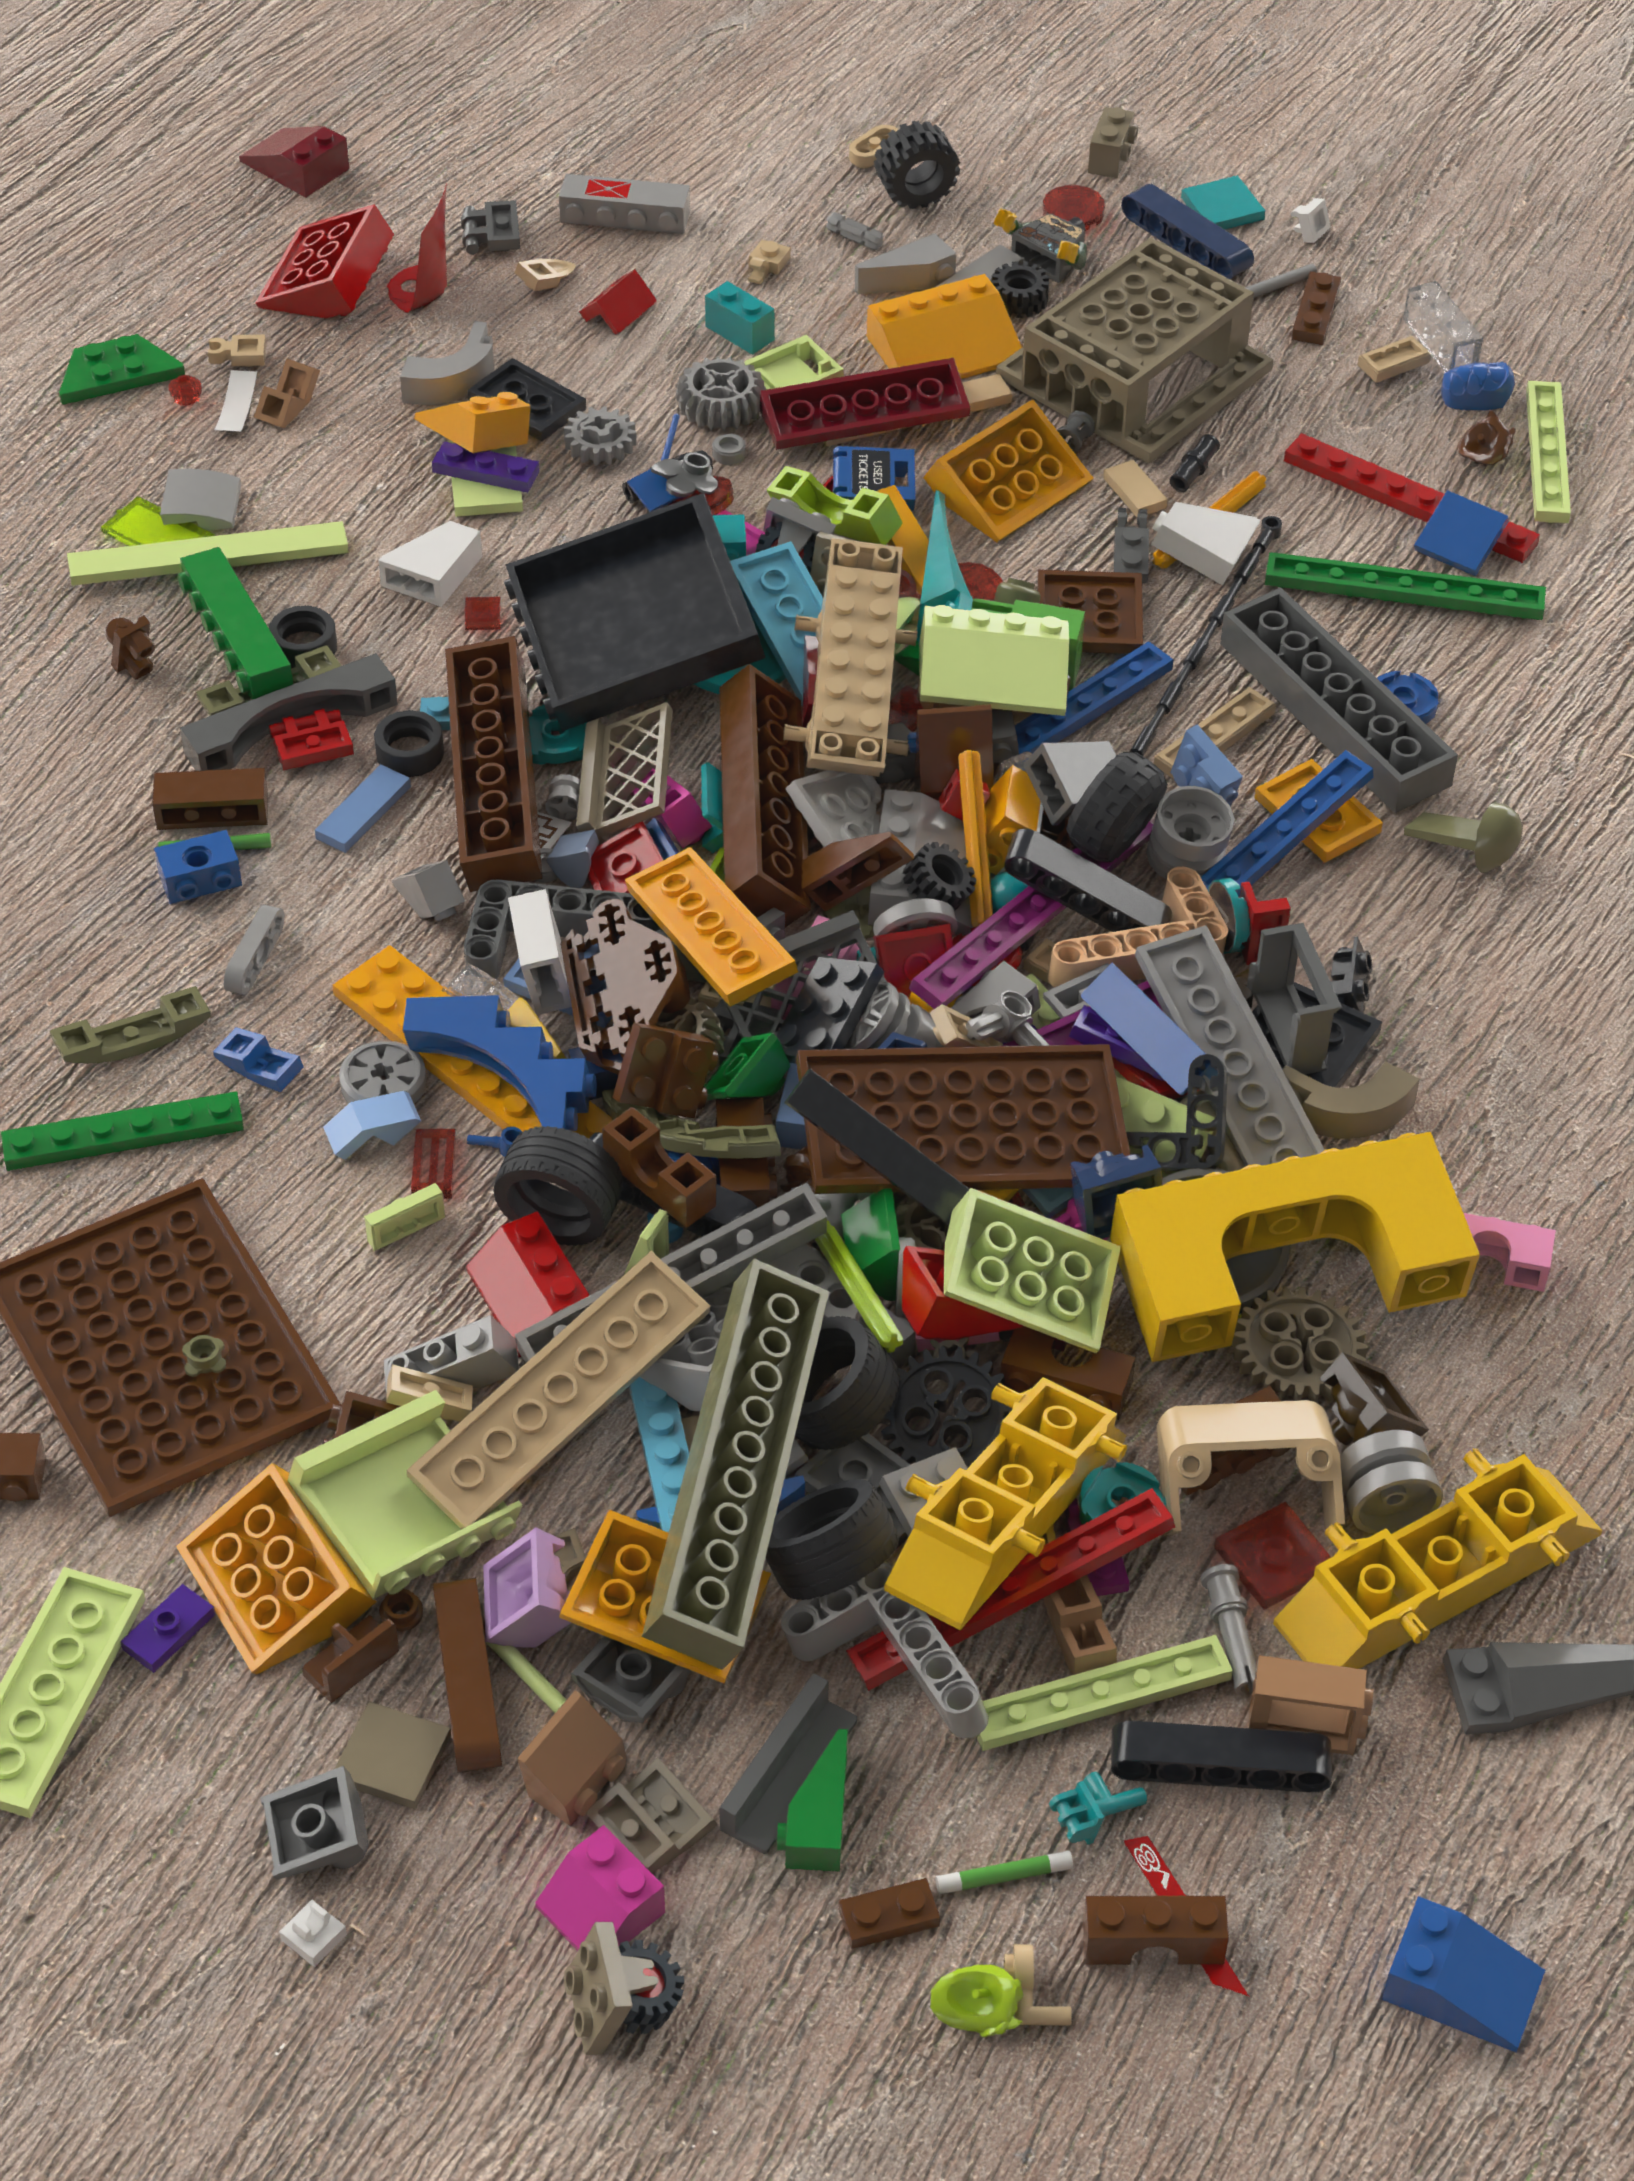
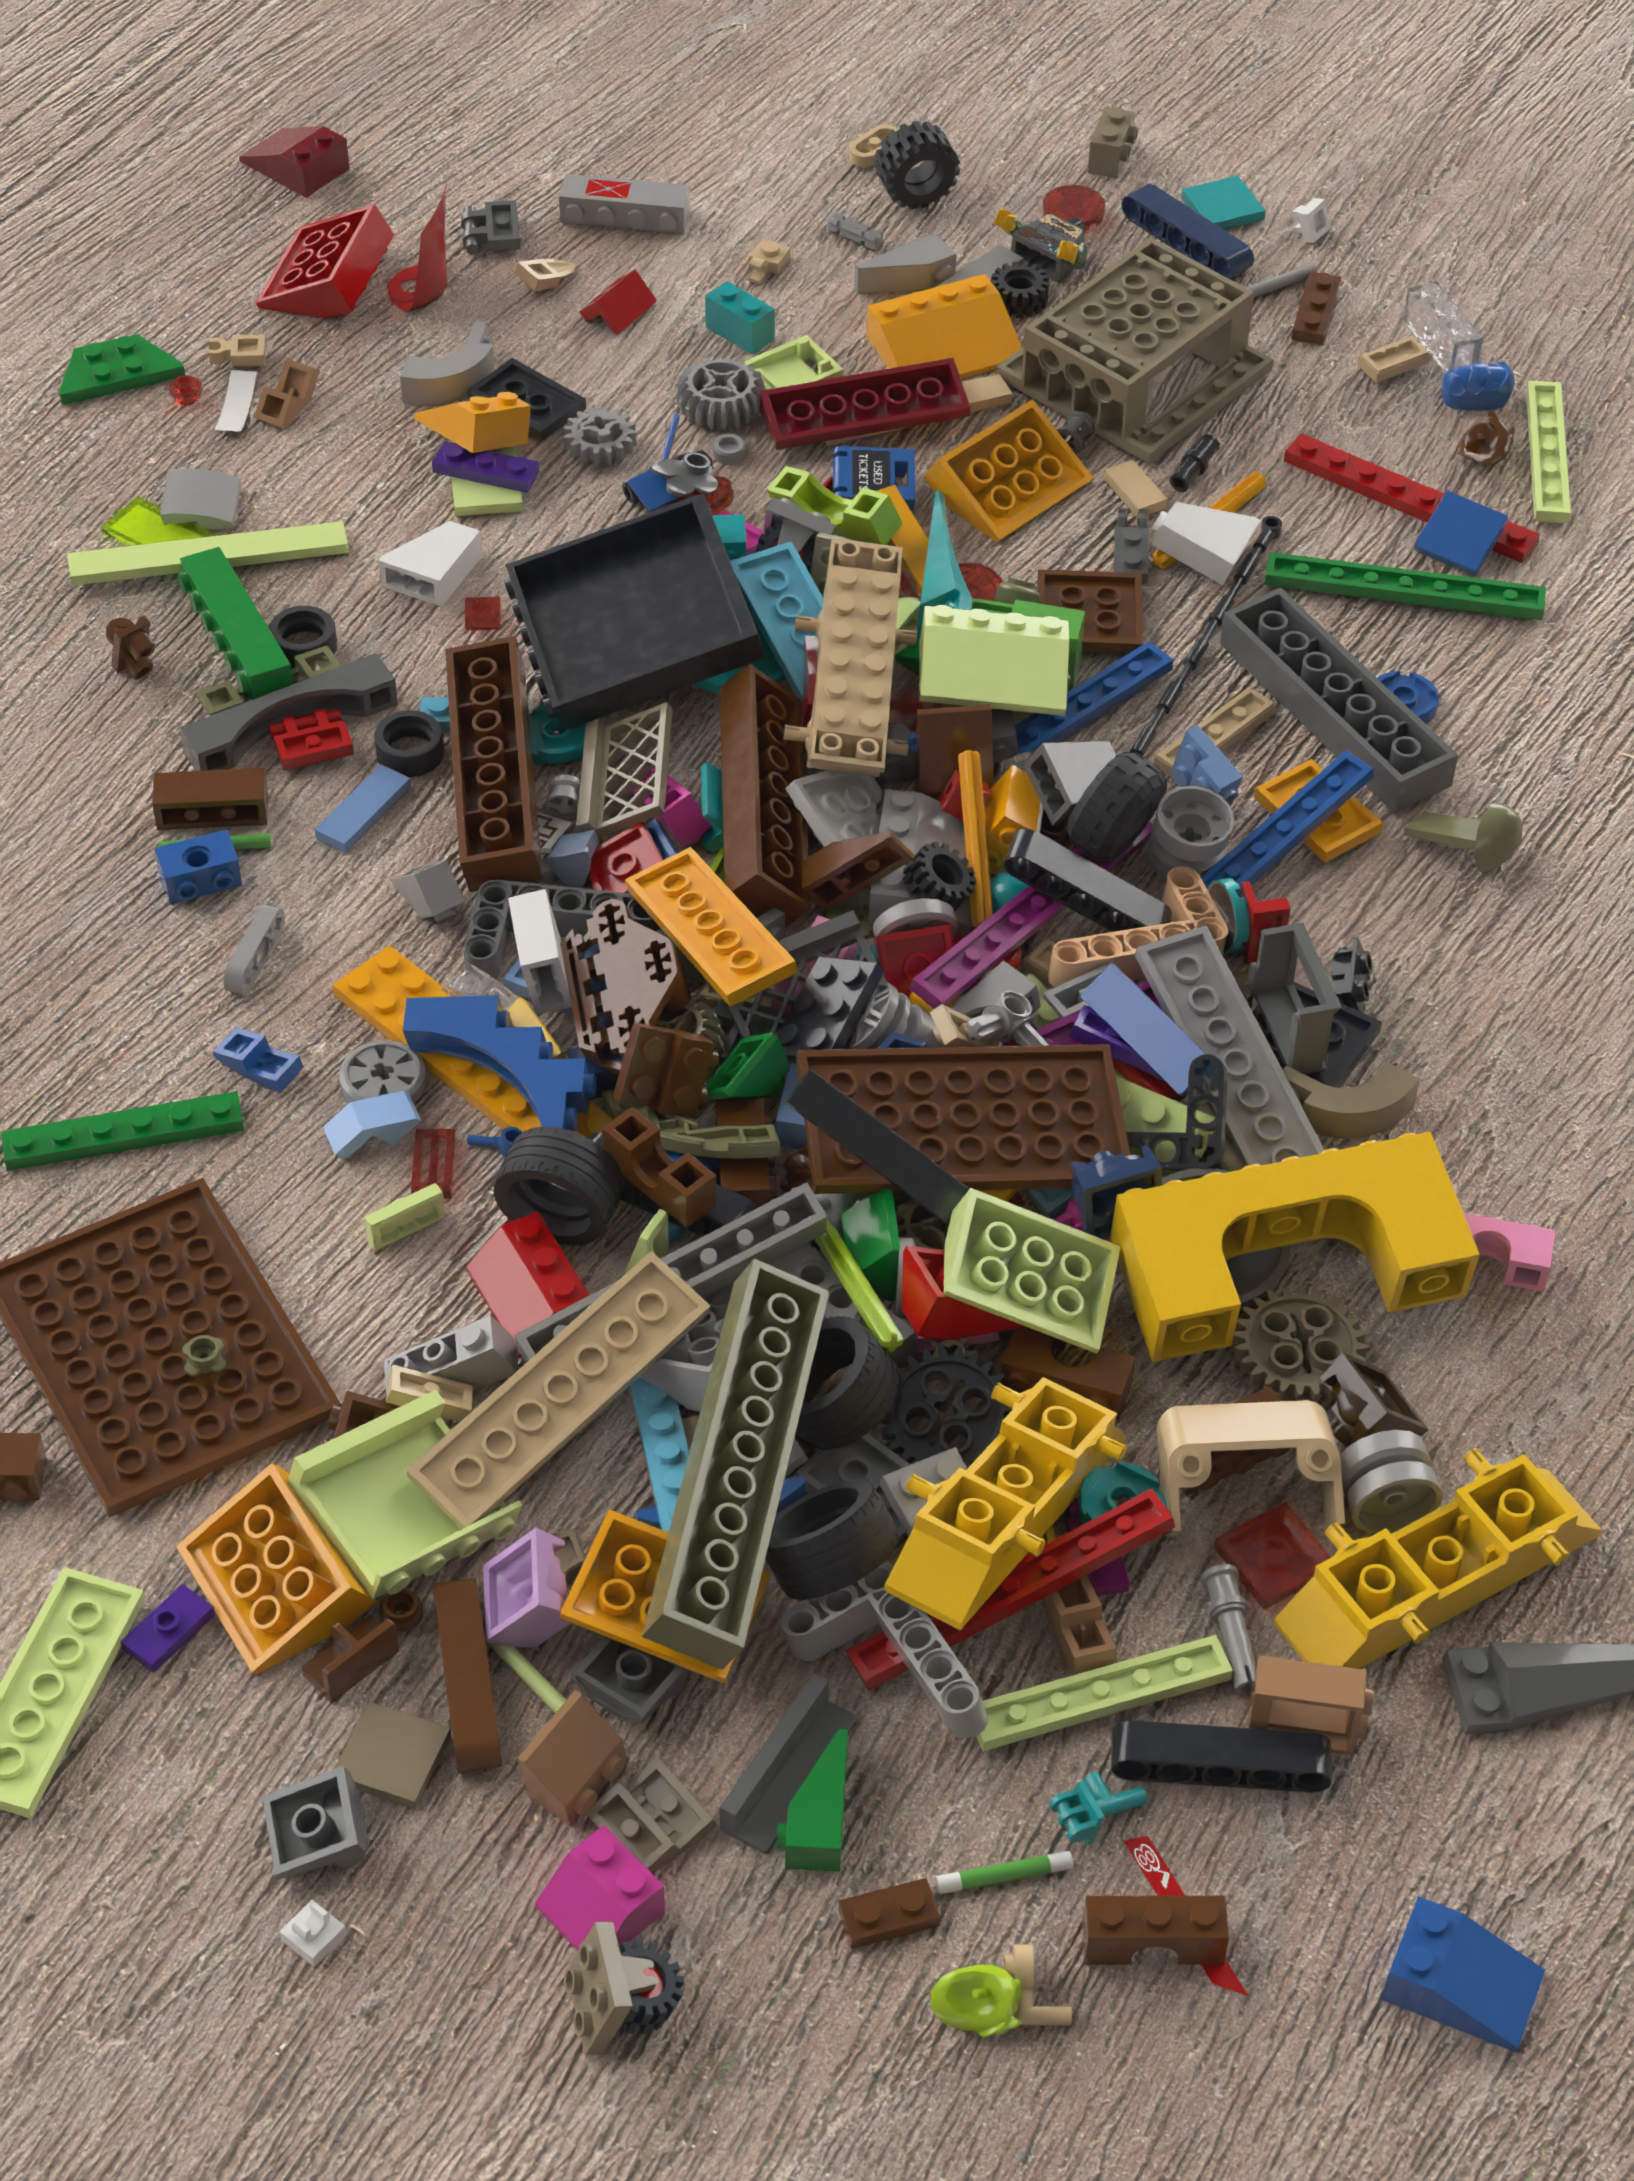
olive slope [50,986,211,1064] -> none

